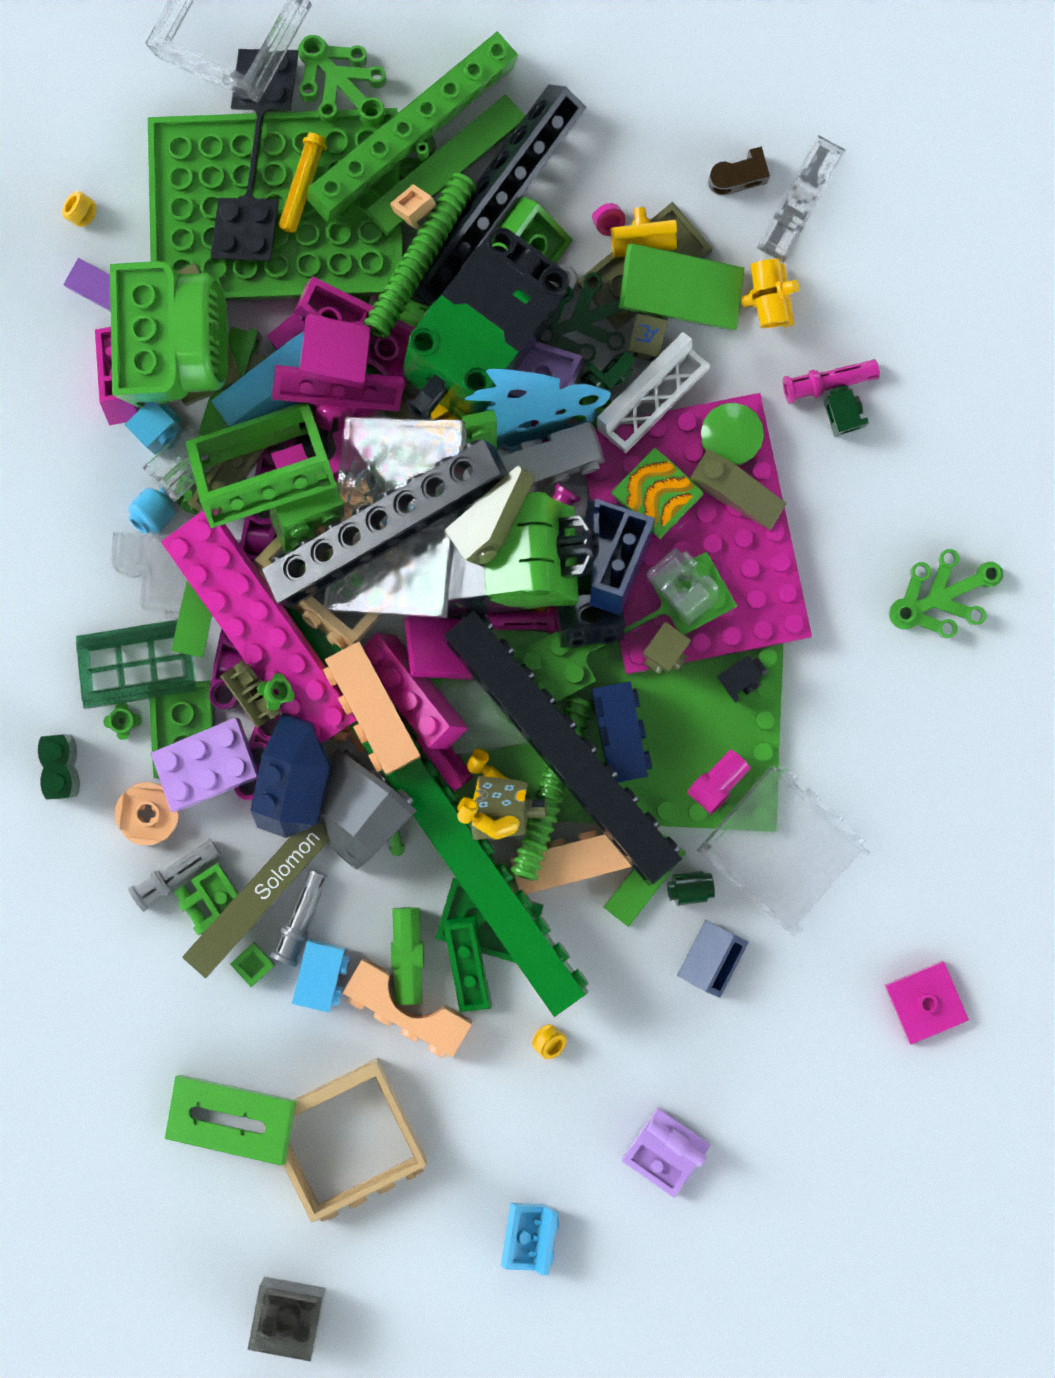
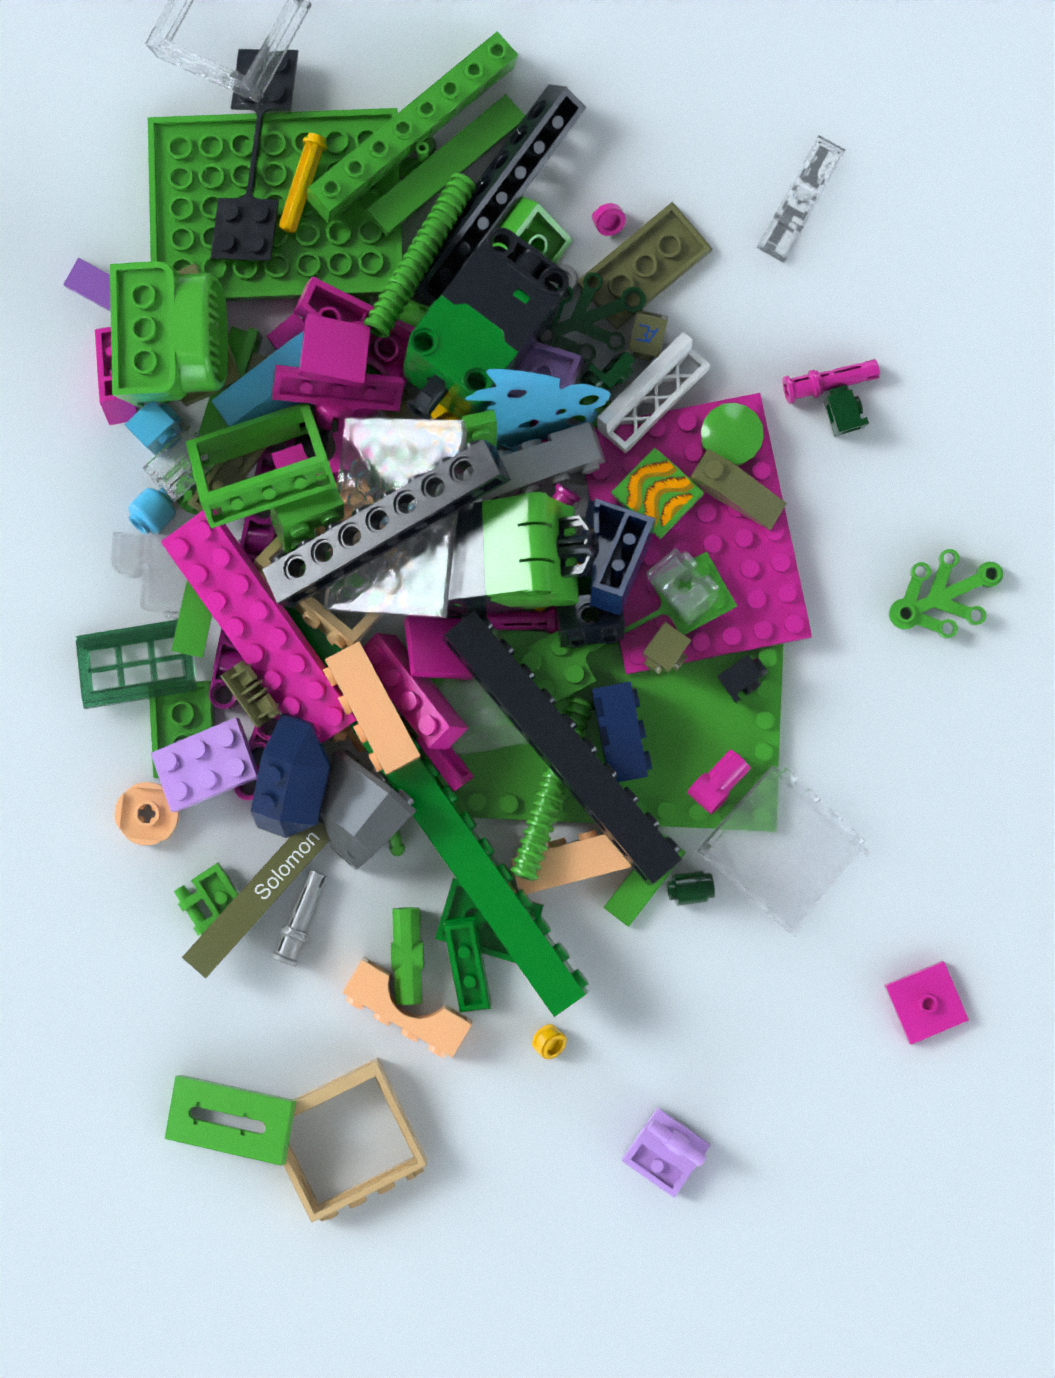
dark green brick [38,734,80,800] -> none
yellow tile [62,191,97,227] -> none
bright green plate [103,702,142,740] -> none
light grey pin [128,839,221,912] -> none
bright green plate [230,942,276,987] -> none
clear smoke brick [247,1276,326,1362] -> none
bright green plate [257,673,295,711] -> none
medium azure brick [292,939,350,1013] -> none
bright green plant [298,35,387,127] -> none
light nougat tile [390,184,436,229] -> none
slope [445,465,535,566] -> none
torso [457,748,547,840] -> none
medium azure bracket [501,1202,559,1275] -> none
yellow pin [611,207,677,258] -> none
bright green tile [619,243,744,331] -> none
brick [677,919,749,998] -> none
dark brown leg [708,146,770,195] -> none
yellow pin [741,259,799,328] -> none

